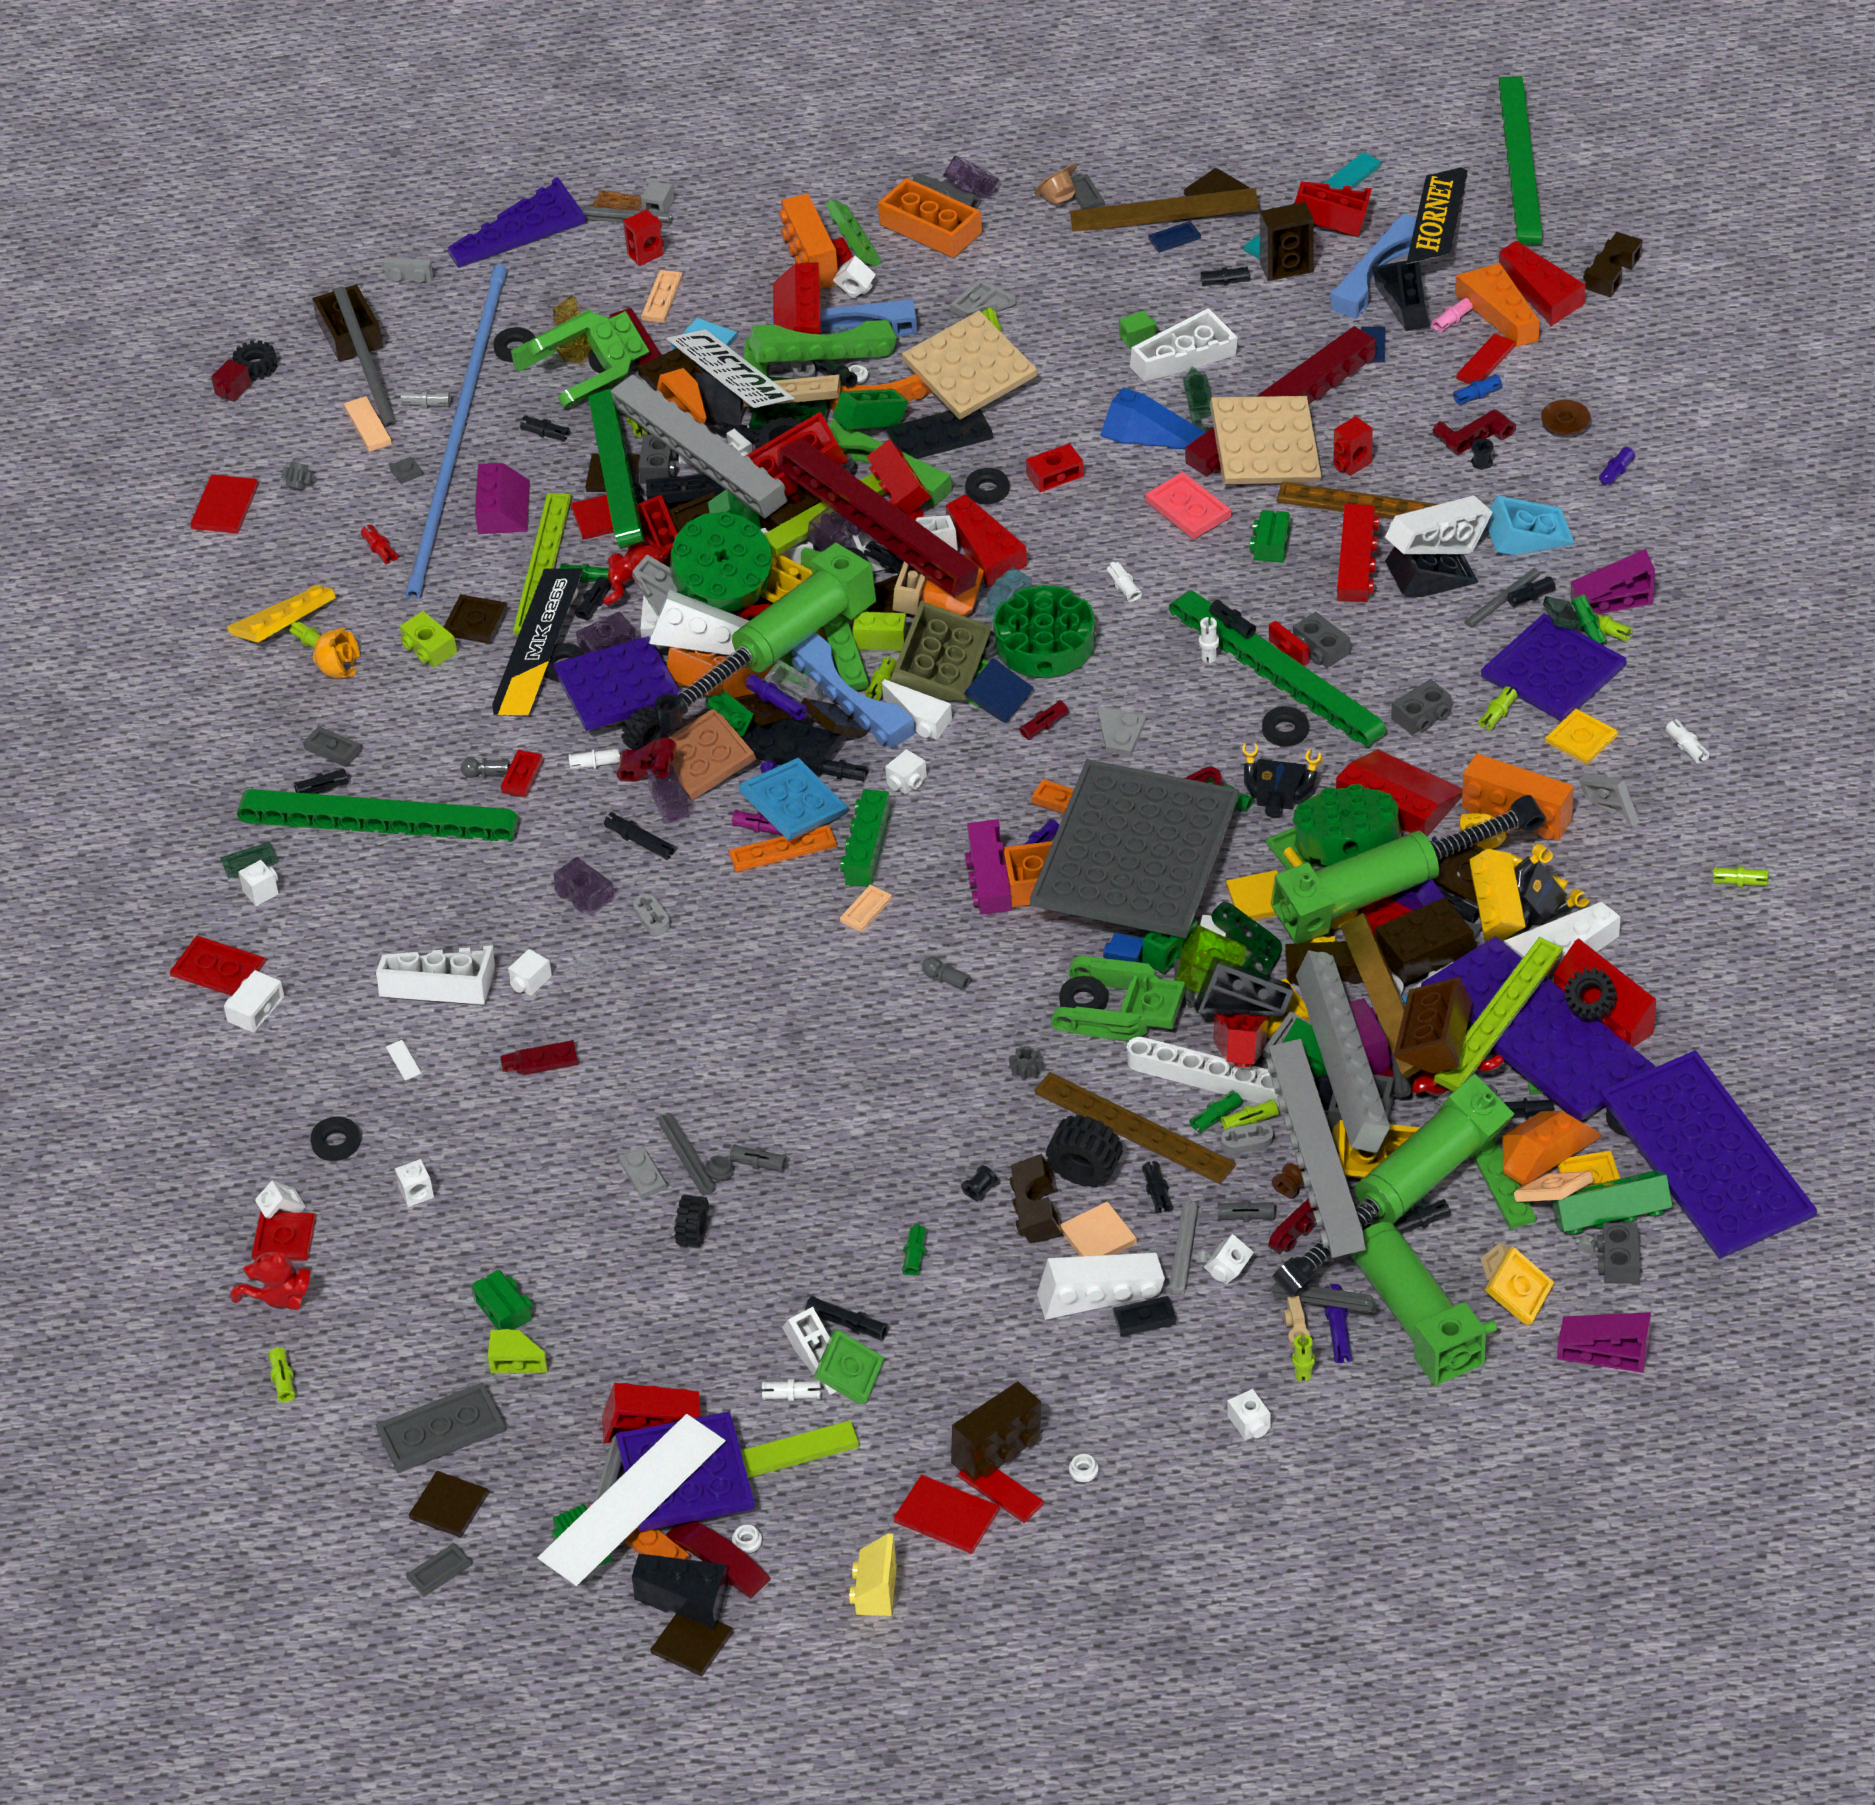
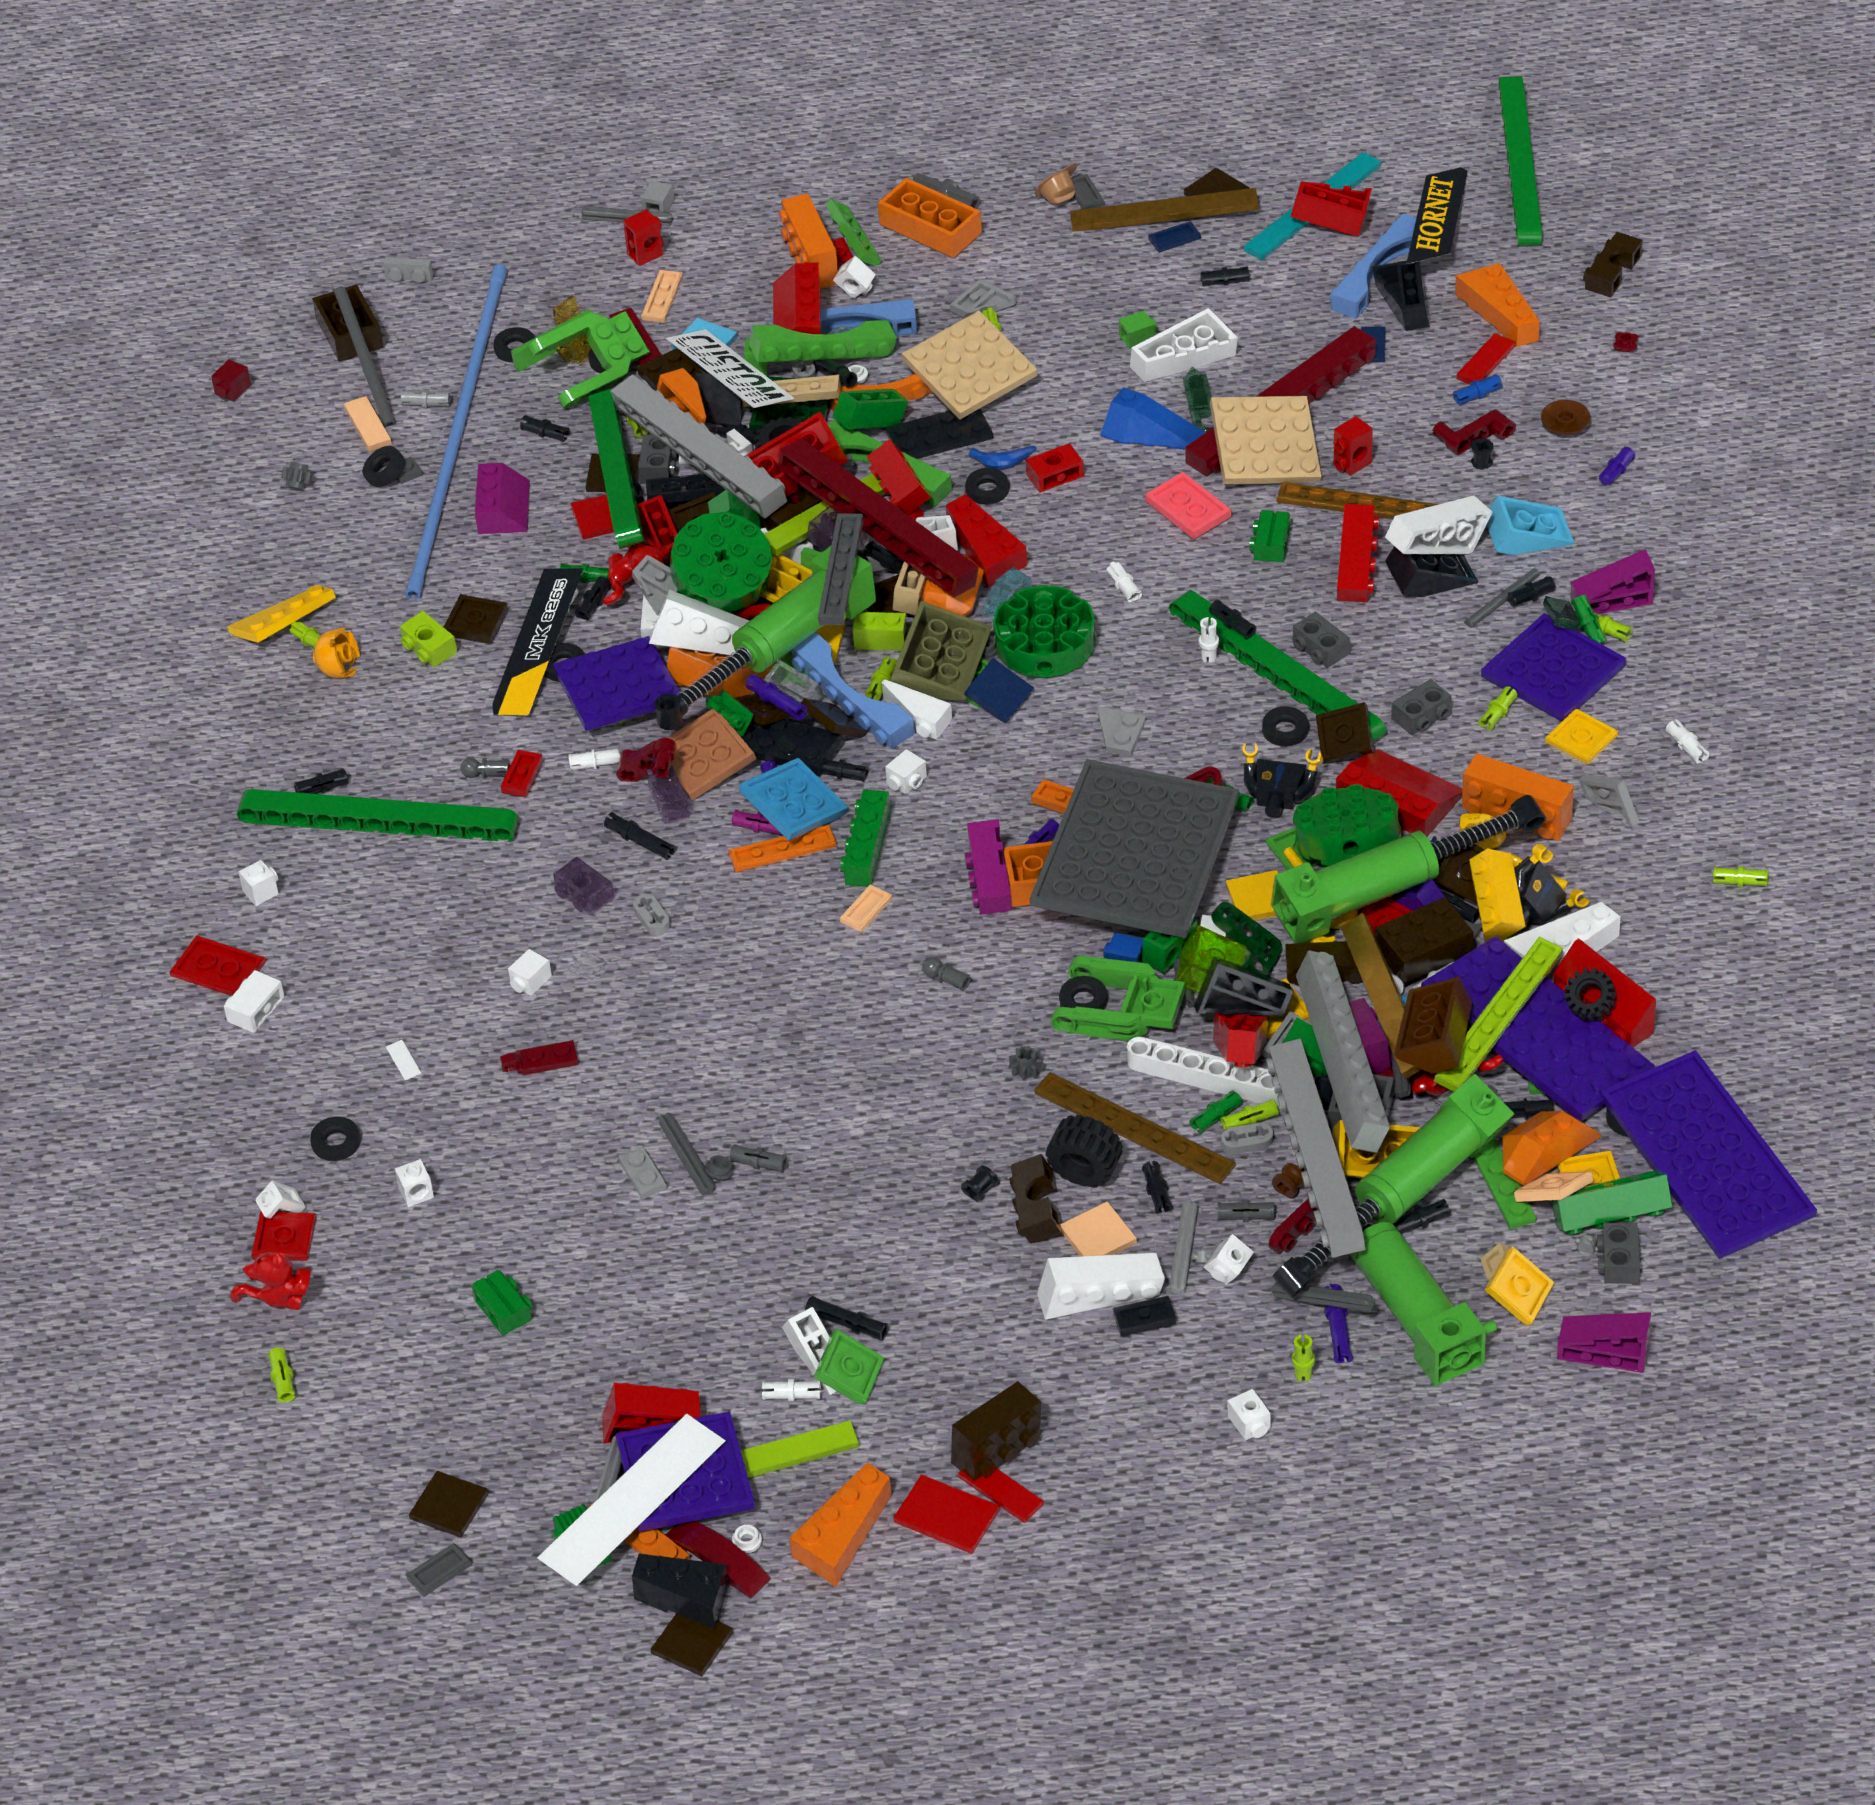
red tile [190,474,259,534] -> none
clear green tile [220,842,278,879] -> none
black tyre [232,340,278,381] -> none
dark grey plate [303,726,361,767] -> none
red pin [361,525,398,565] -> none
dark grey plate [375,1382,505,1473] -> none
white wedge [376,945,495,1005] -> none
dark purple wing [448,177,586,267] -> none
lime slope [487,1329,548,1373] -> none
lime tile [513,493,572,635] -> none
clear purple brick [576,611,636,654] -> none
clear orange tile [592,190,642,210] -> none
black tyre [621,706,669,750] -> none
black tyre [674,1194,709,1247] -> none
bright green plate [822,613,868,691] -> none
light yellow slope [850,1533,897,1616] -> none
green axle [902,1224,926,1276] -> none
clear purple brick [943,155,999,198] -> none
dark red pin [1019,700,1069,741] -> none
white plate [1069,1454,1098,1482] -> none
dark brown brick [1260,202,1314,281] -> none
red plate [1269,620,1309,666] -> none
tan plate [1283,1296,1310,1349] -> none
bright pink axle [1431,298,1473,333] -> none
red wedge [1499,241,1585,326] -> none
none -> black tyre [362,446,405,487]
none -> orange wedge [789,1462,892,1587]
none -> dark grey plate [818,513,864,625]
none -> blue piece [969,445,1036,470]
none -> dark brown tile [1316,702,1374,764]
none -> dark red plate [1613,332,1639,352]

